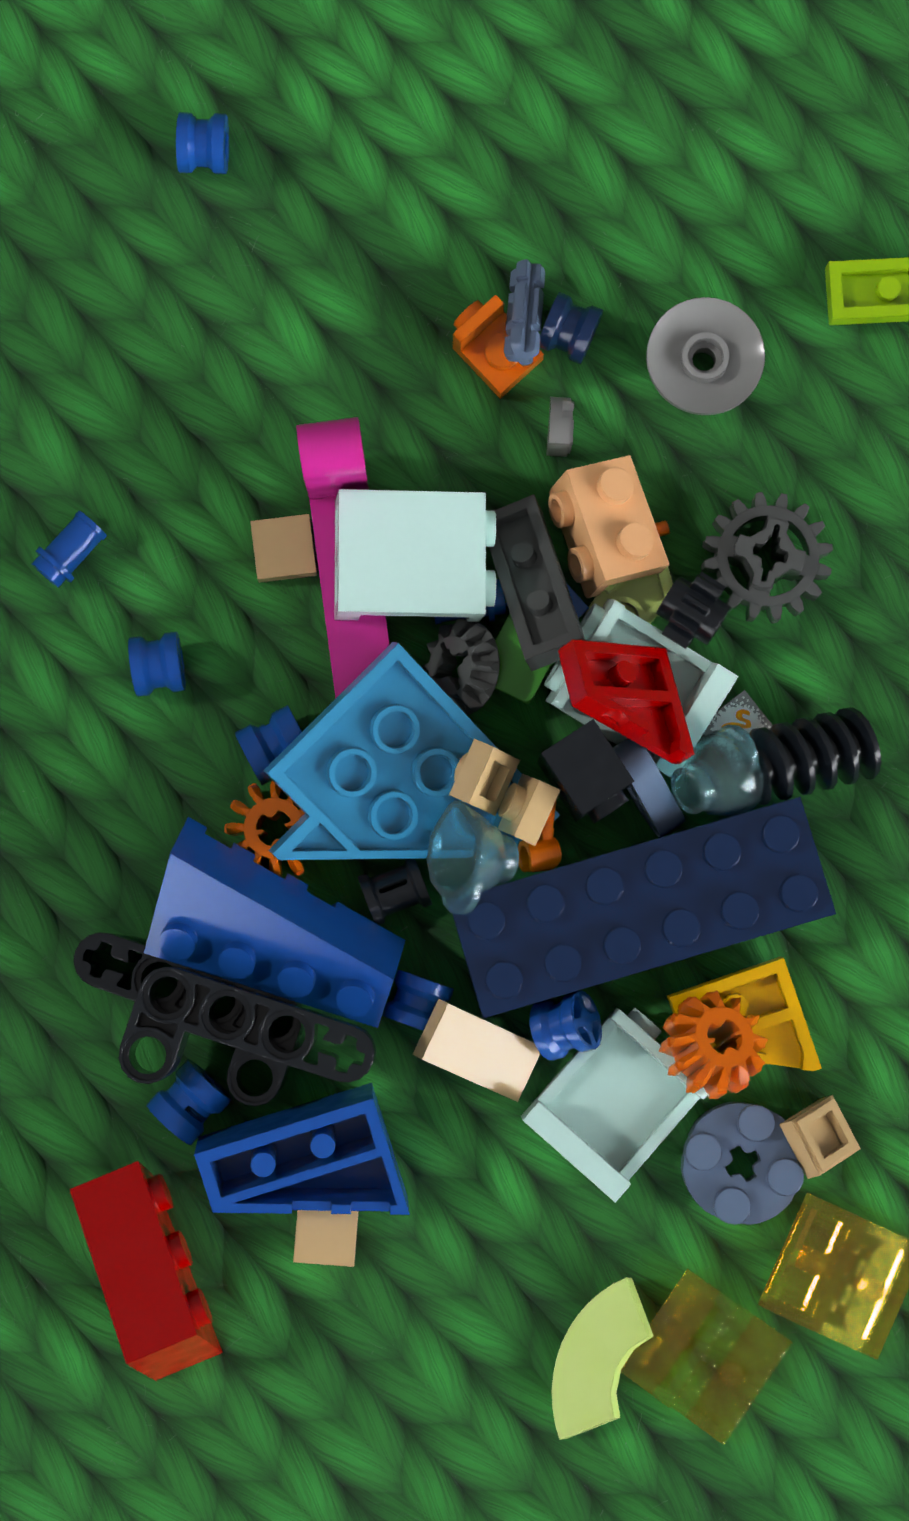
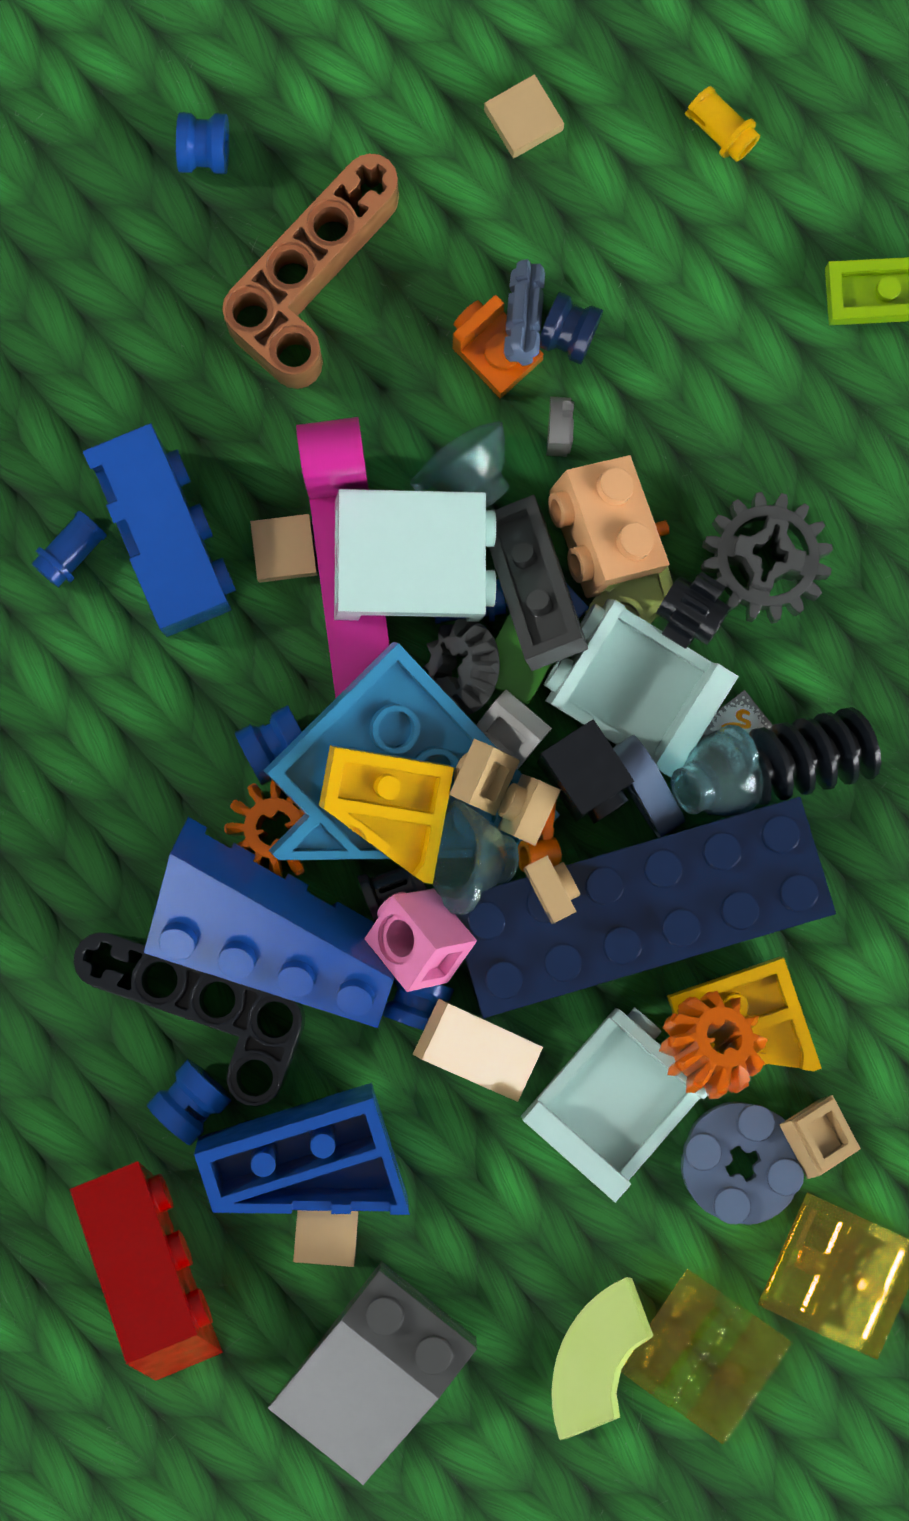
black beam [118,966,376,1084] -> none
blue wheel [128,632,186,697] -> none
blue wheel [529,990,602,1060] -> none
red wing [558,639,695,764] -> none
light grey dish [646,297,765,415] -> none
none -> blue wedge [83,423,236,637]
none -> nougat beam [222,153,399,389]
none -> slope [268,1261,477,1485]
none -> yellow wing [319,745,454,884]
none -> bright pink brick [364,888,477,992]
none -> clear light blue piece [410,421,509,507]
none -> white plate [476,690,552,769]
none -> tan tile [484,74,564,159]
none -> tan plate [523,855,580,924]
none -> yellow pin [685,86,761,162]

